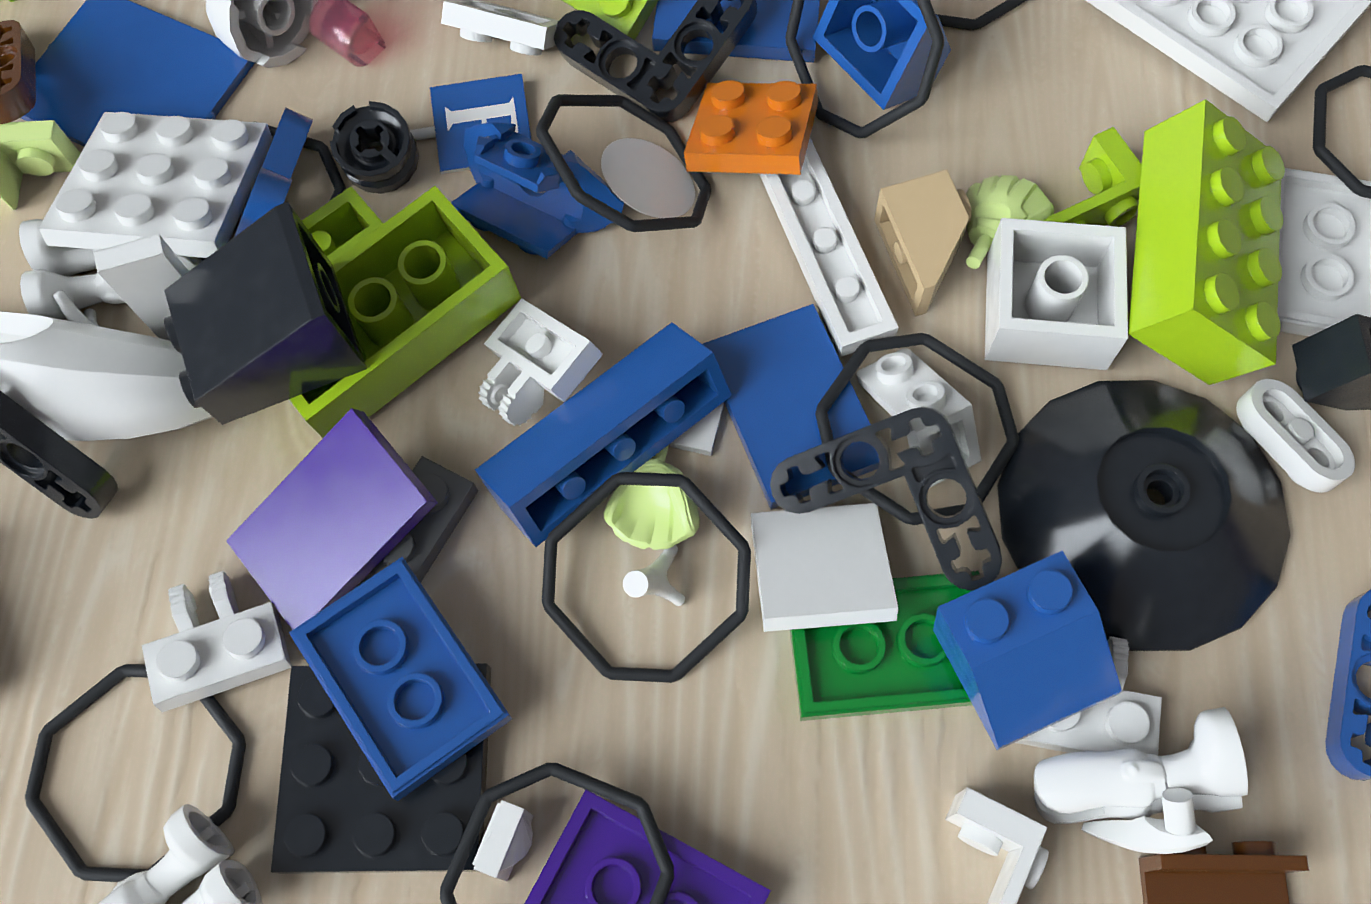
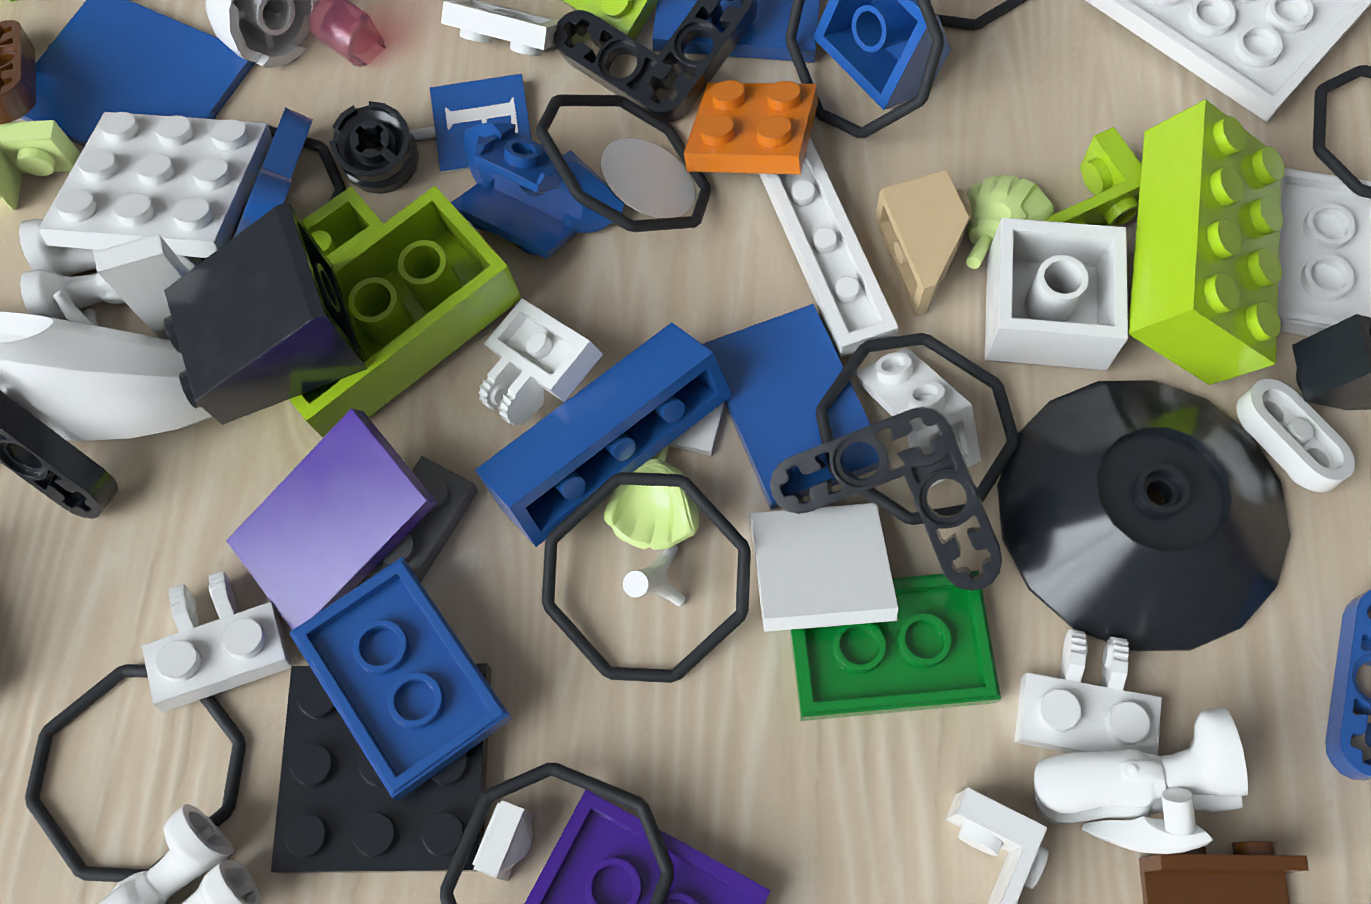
blue slope [933,550,1122,750] -> none

